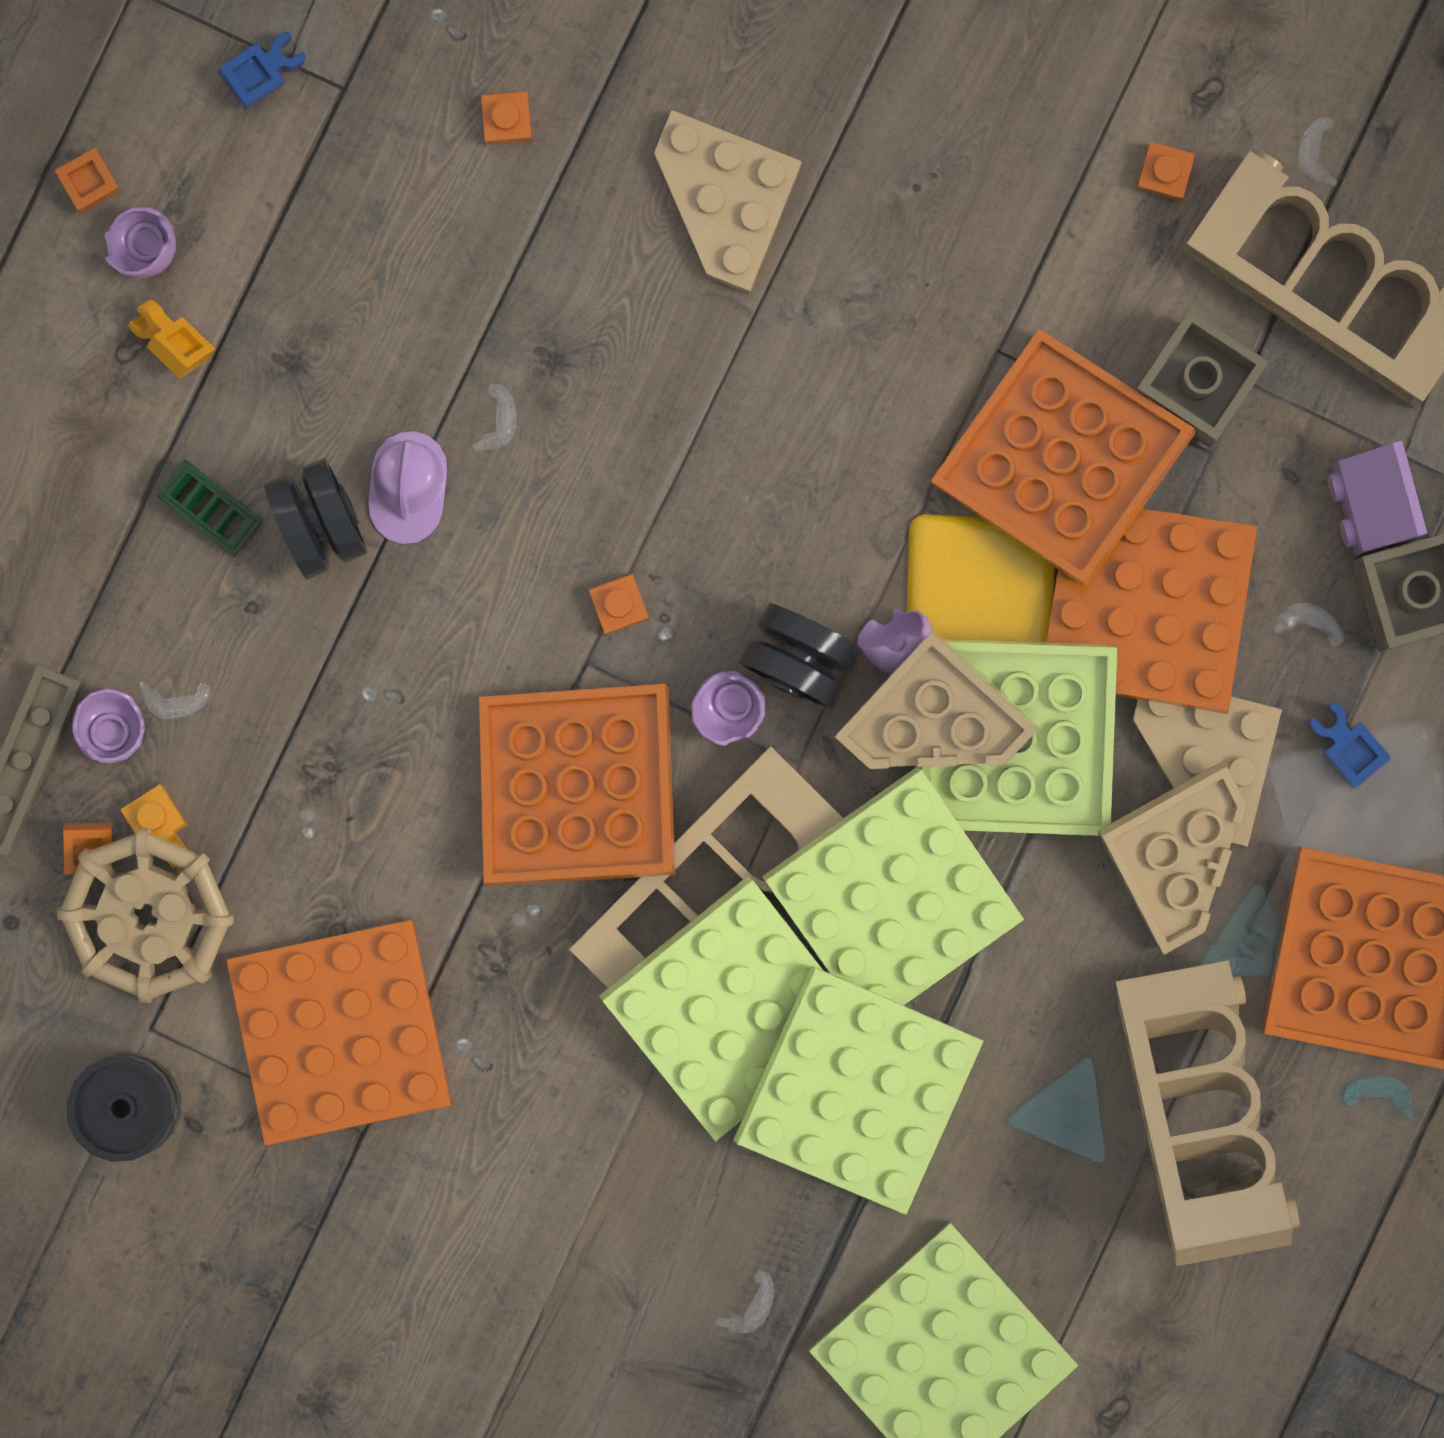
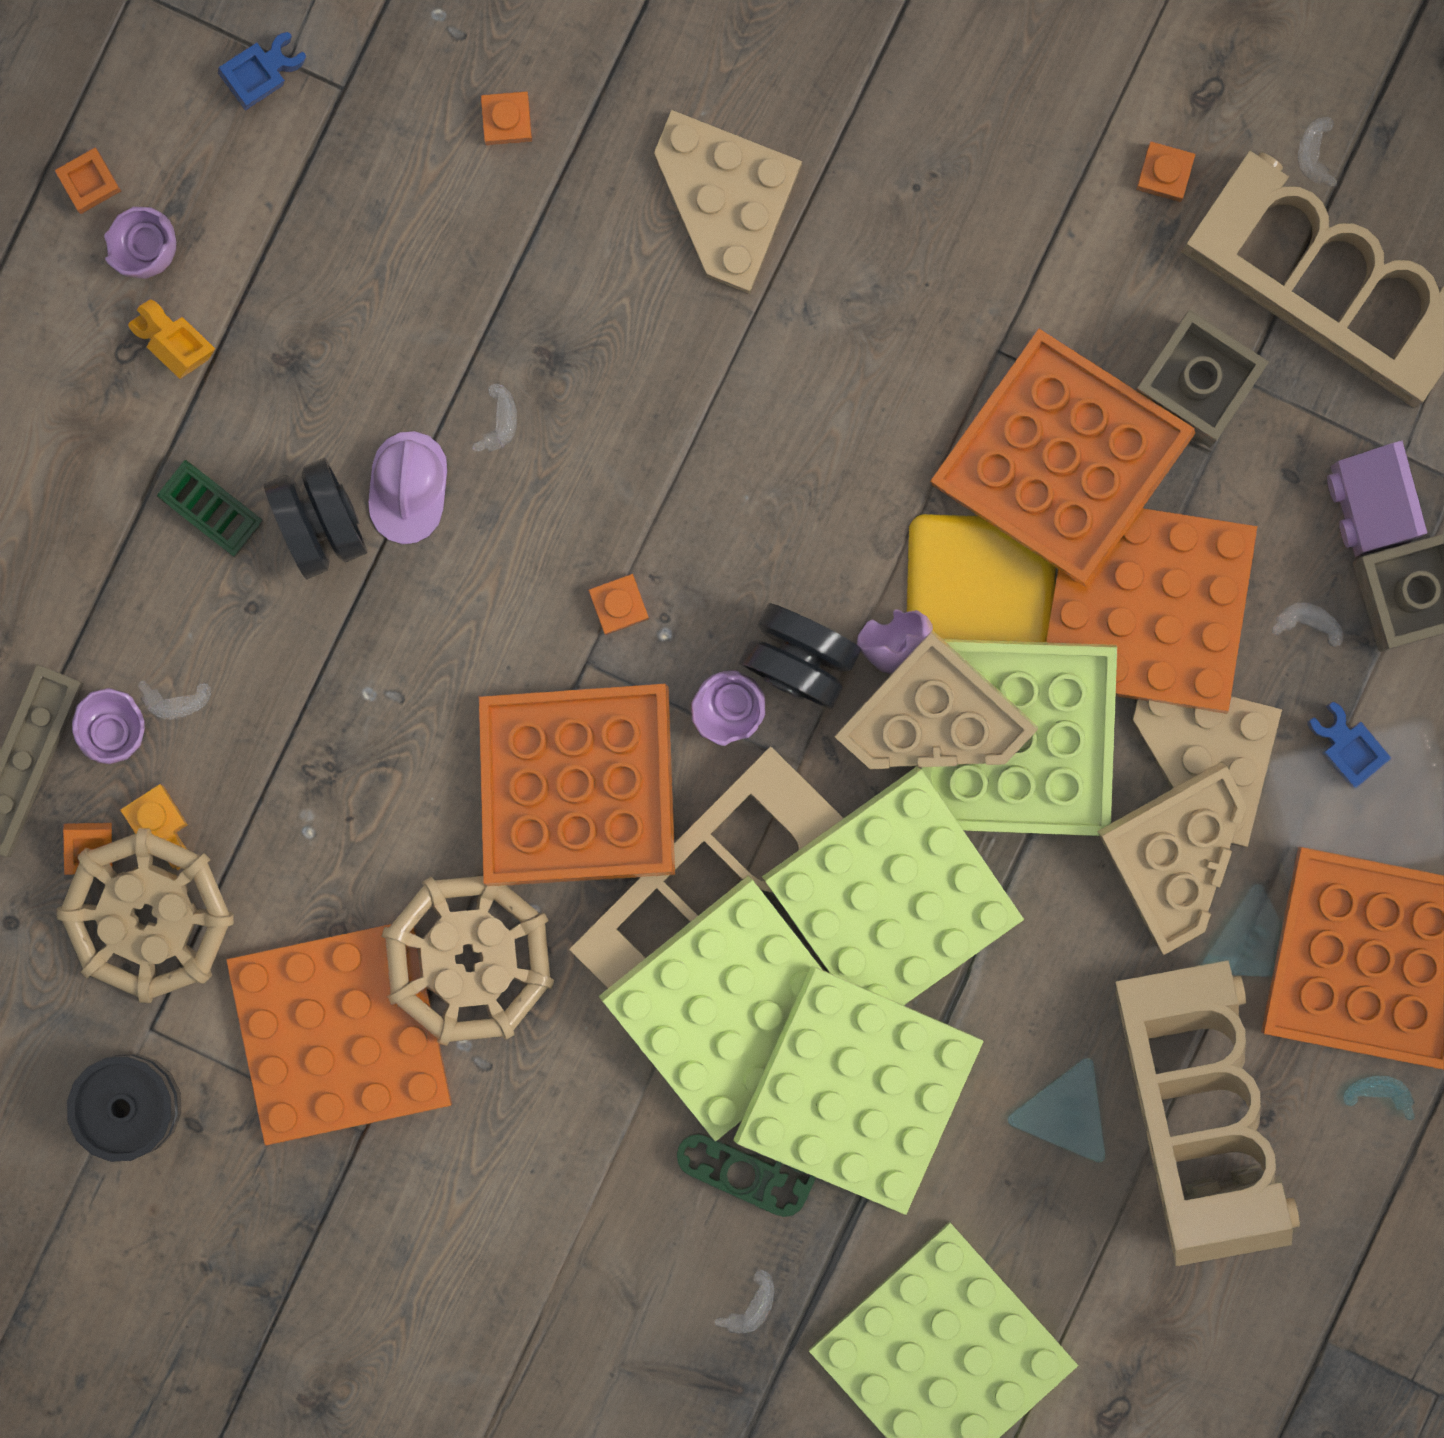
none -> tan plate [381,876,554,1046]
none -> dark green beam [677,1133,816,1217]

